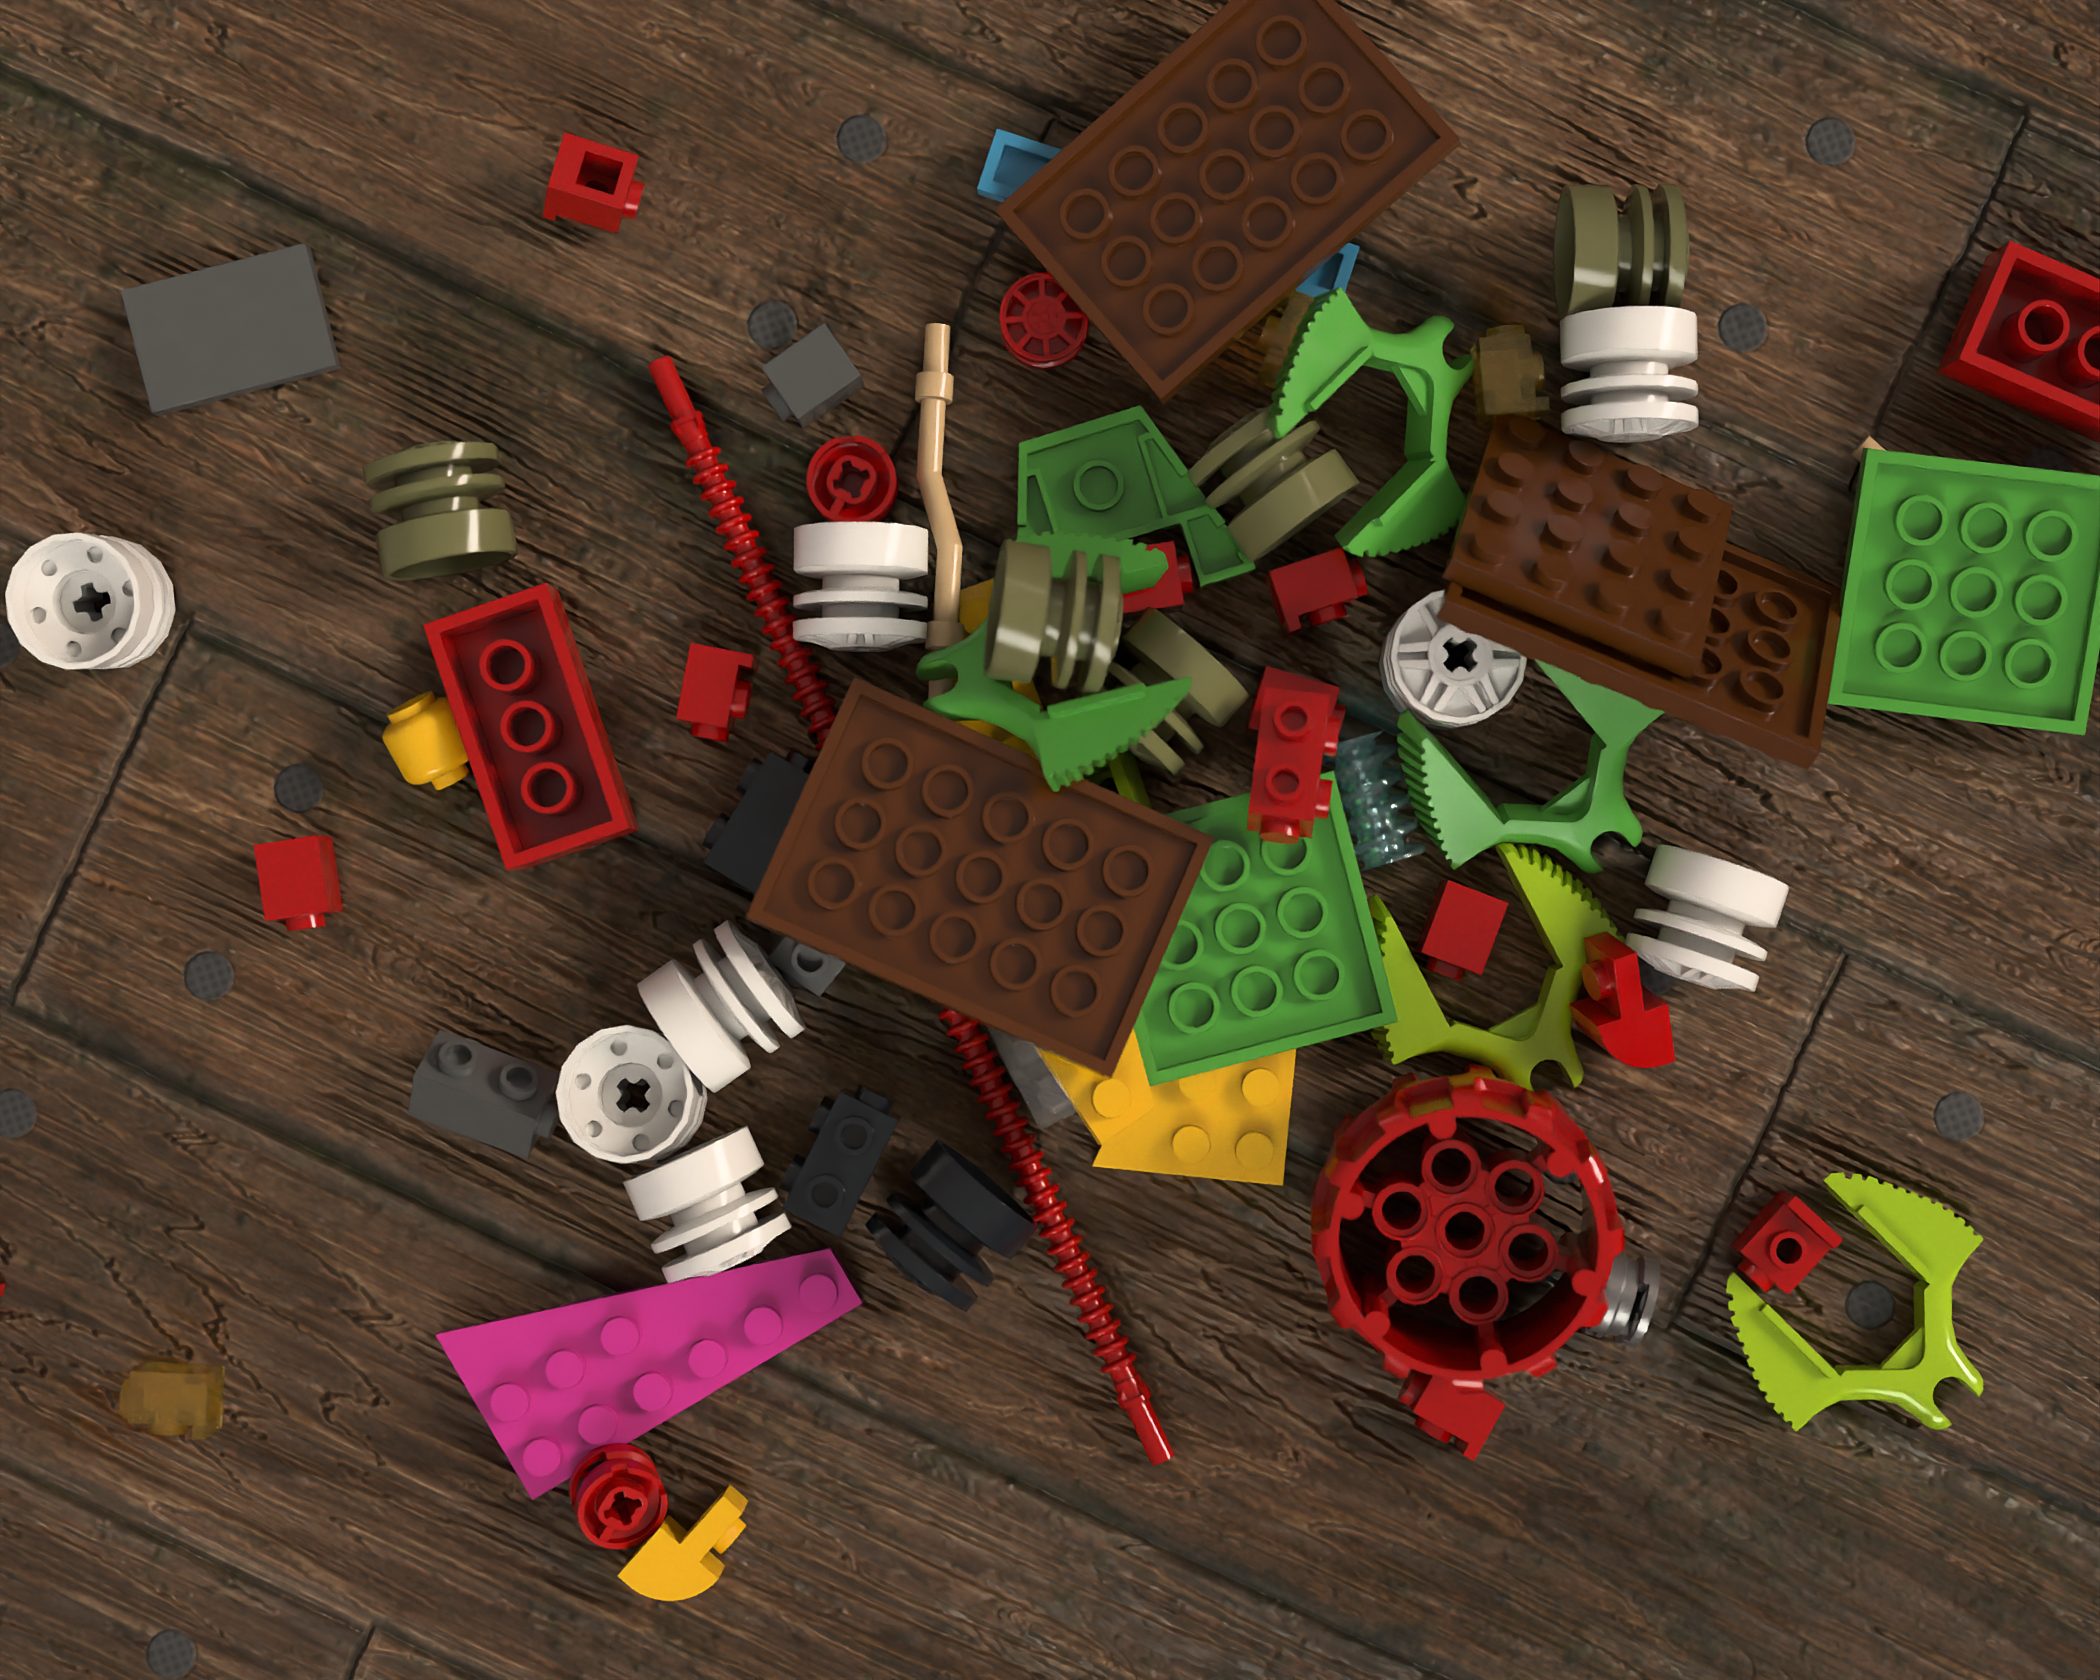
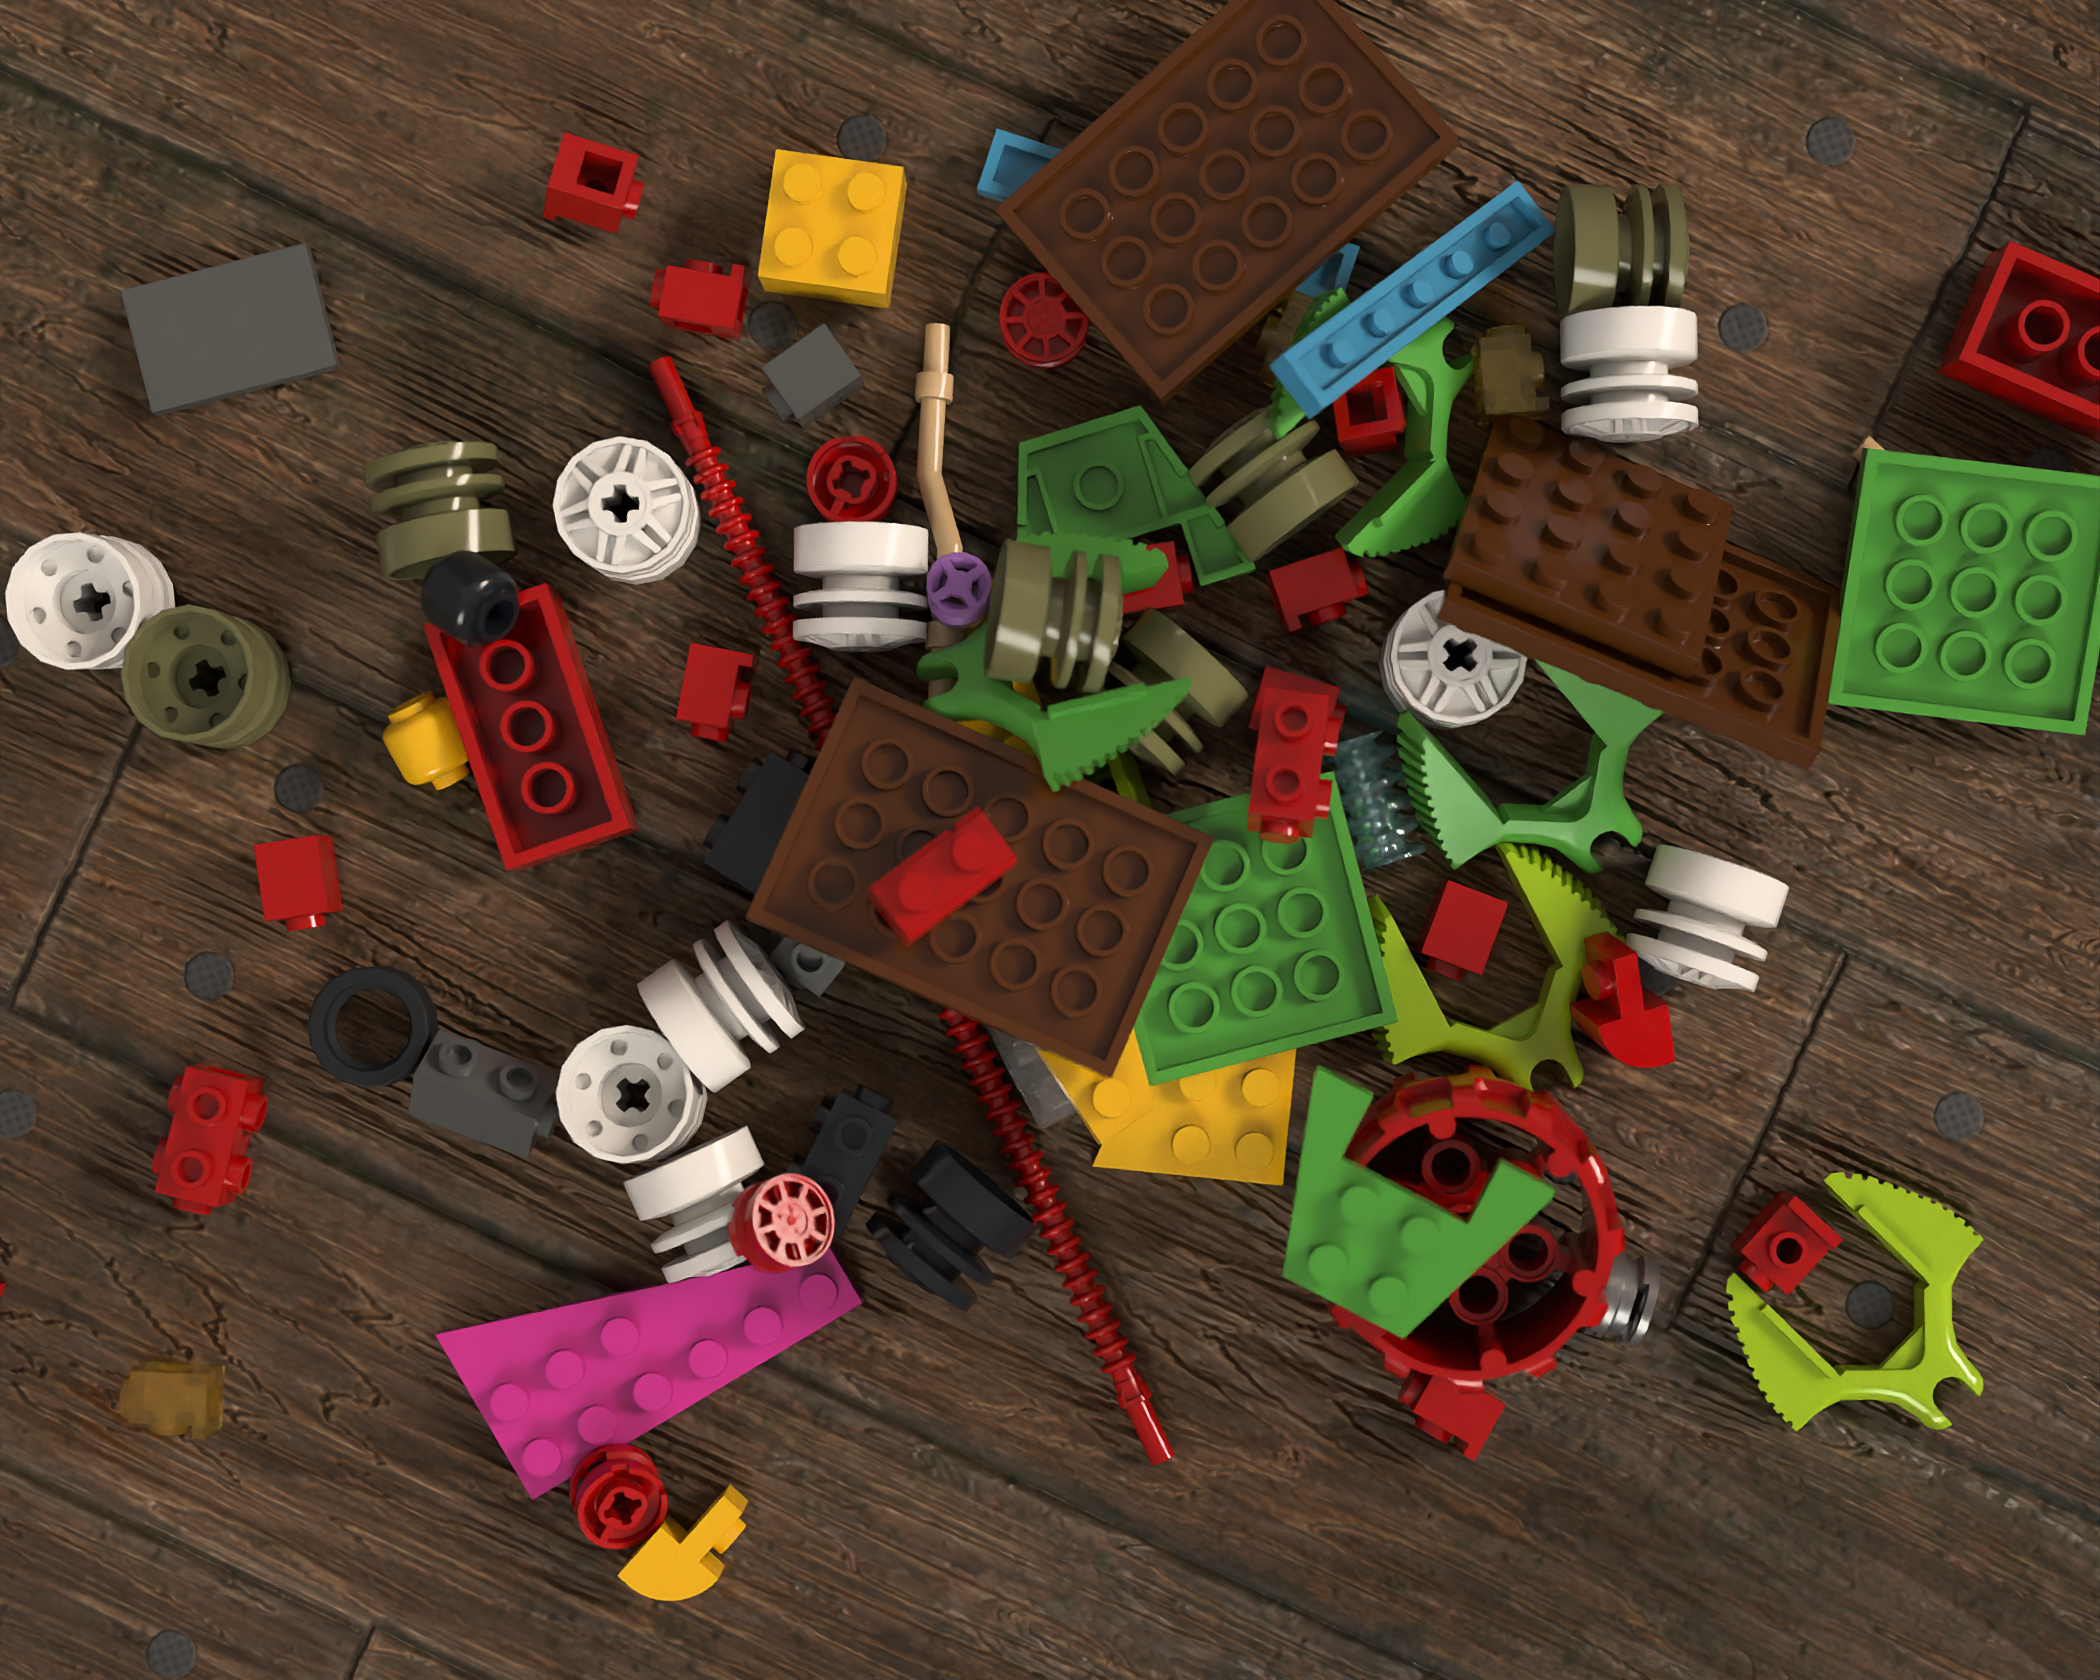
none -> olive wheel [121,605,291,749]
none -> red brick [152,1063,268,1214]
none -> black tyre [308,965,438,1088]
none -> black head [421,550,519,647]
none -> white wheel [553,436,702,585]
none -> red brick [651,259,751,341]
none -> red wheel [728,1174,835,1274]
none -> yellow brick [758,149,907,309]
none -> red brick [867,806,1018,948]
none -> medium lavender wheel [927,552,991,629]
none -> dark azure plate [1269,181,1556,419]
none -> bright green wing [1283,1065,1556,1338]
none -> red brick [1333,366,1407,458]

